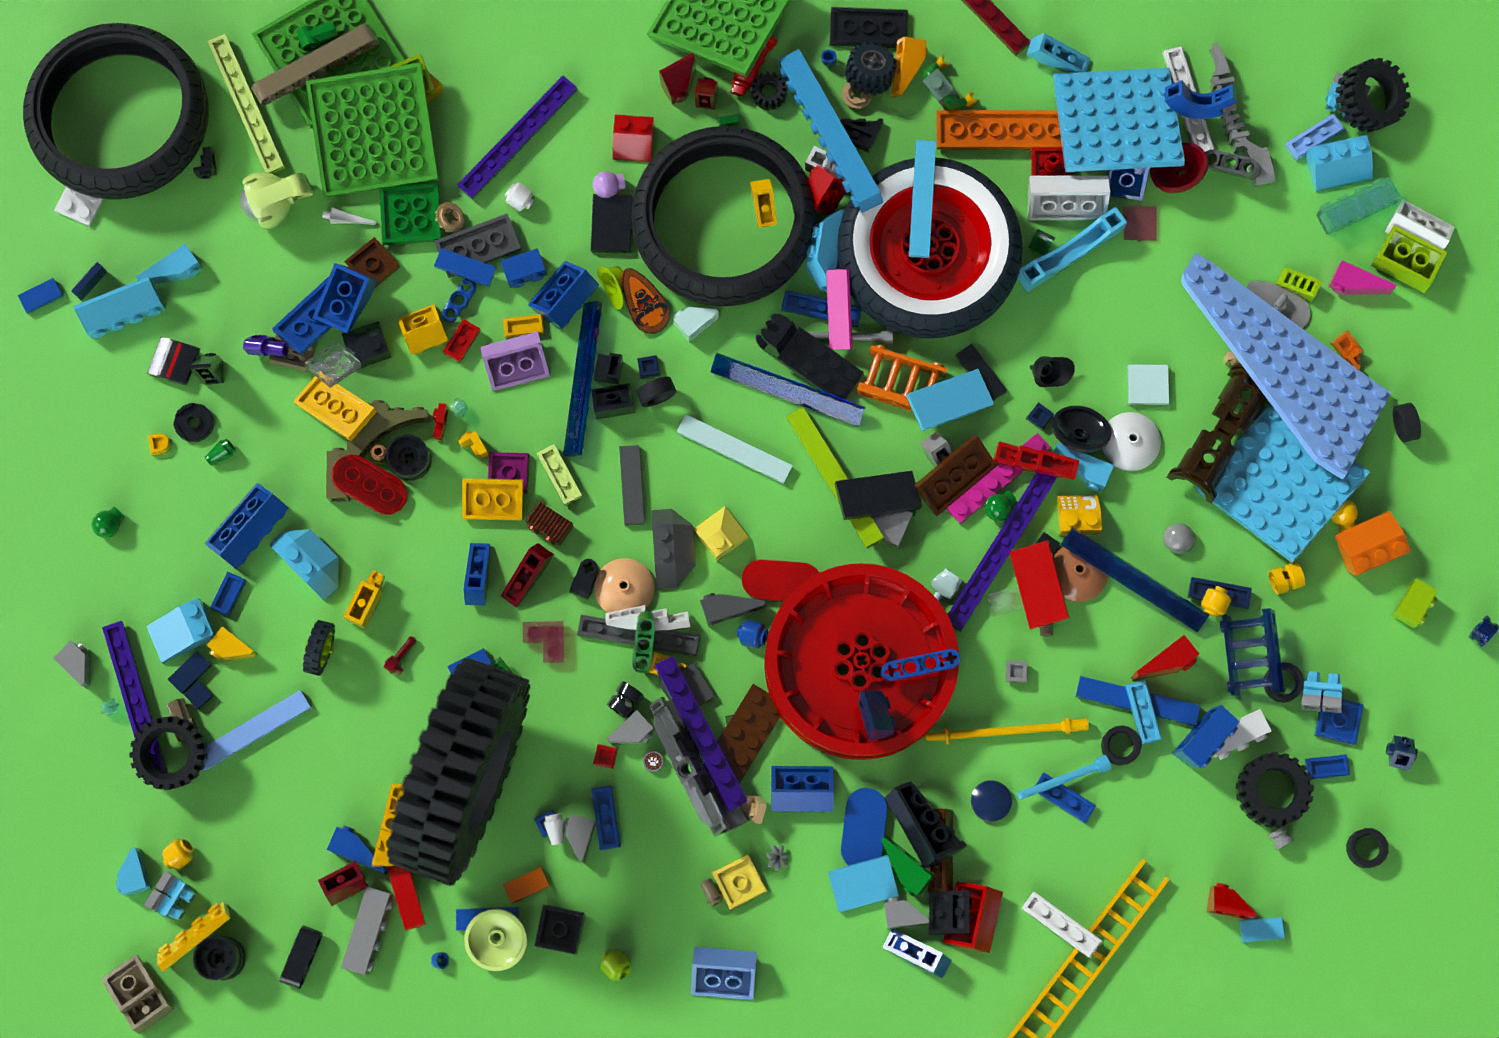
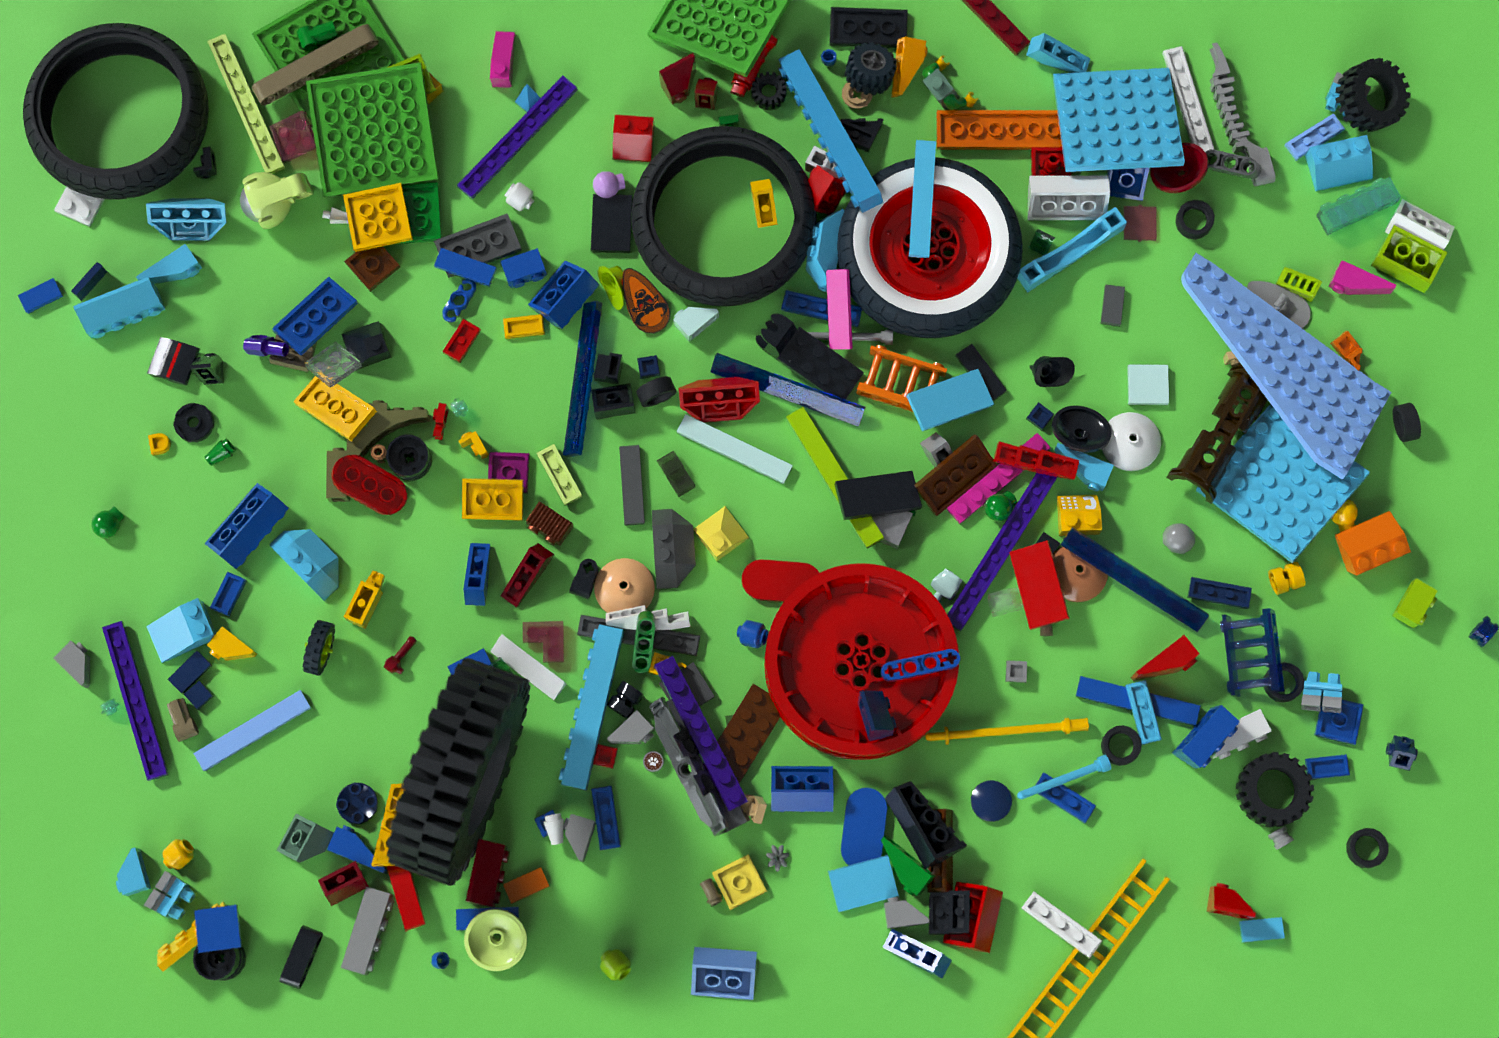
dark tan slope [102,954,174,1034] -> none
black tyre [129,716,208,790] -> none
blue slope [313,263,377,333] -> none
yellow slope [397,304,448,355] -> none
tan gear [435,202,465,233] -> none
lavender slope [480,331,550,391] -> none
black brick [534,904,586,955] -> none
dark grey slope [700,593,766,626] -> none
blue arch [1165,80,1237,119] -> none
yellow head [1201,586,1231,618] -> none
none -> medium azure wedge [146,198,227,241]
none -> blue tile [194,905,242,953]
none -> clear pink plate [269,110,316,163]
none -> sand green slope [276,814,334,863]
none -> dark blue dish [336,783,378,824]
none -> yellow plate [343,183,413,252]
none -> dark red slope [466,839,510,908]
none -> dark pink slope [490,31,515,88]
none -> white slope [490,634,567,700]
none -> dark azure slope [515,85,540,112]
none -> medium azure brick [559,624,624,791]
none -> clear smoke slope [657,450,695,497]
none -> red wedge [679,377,760,423]
none -> dark grey tile [1100,284,1125,326]
none -> black tyre [1175,200,1215,239]

